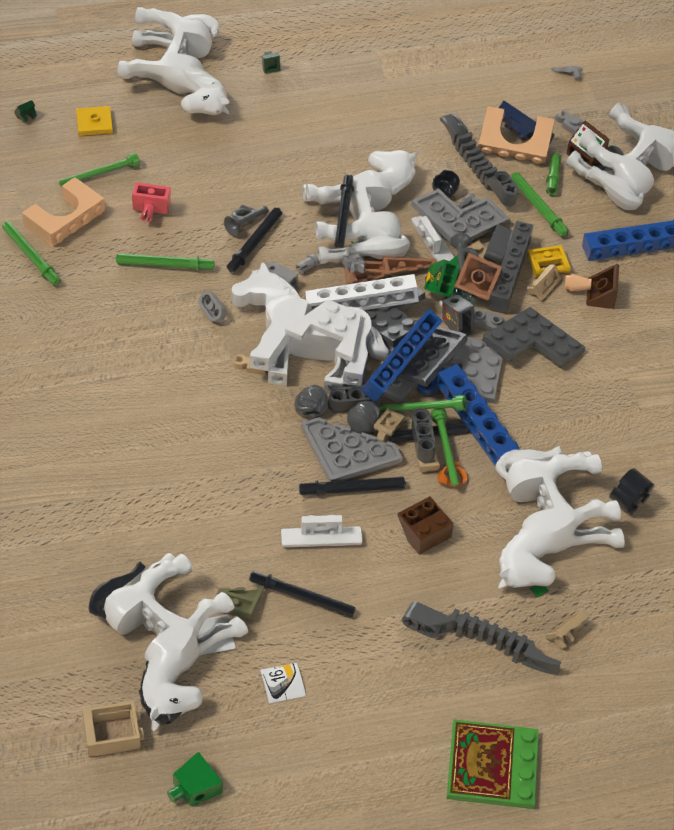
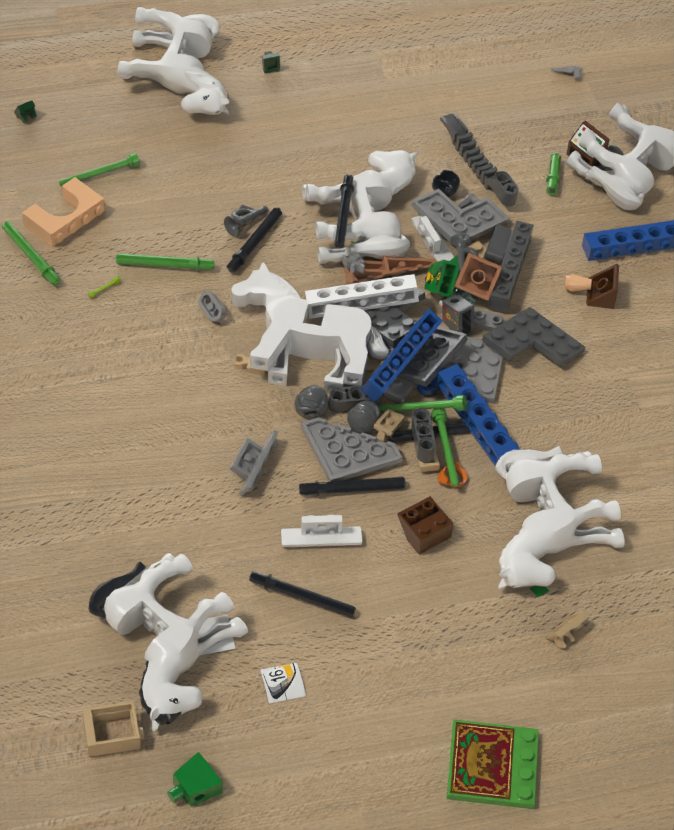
yellow plate [76,106,113,136] -> none
coral brick [132,182,171,222] -> none
olive wing [215,586,264,620] -> none
light grey leg [266,262,298,288] -> none
white wing [285,299,361,362] -> none
light grey pin [296,254,319,274] -> none
dark grey piece [402,602,561,675] -> none
light nougat arch [479,106,555,164] -> none
dark blue bracket [499,101,555,143] -> none
bright green axle [511,172,569,237] -> none
yellow plate [527,245,571,278] -> none
tan plate [527,265,561,301] -> none
light grey plate [555,110,584,135] -> none
black brick [609,468,655,515] -> none
none -> lime hinge [88,276,121,298]
none -> light grey bracket [230,430,278,496]

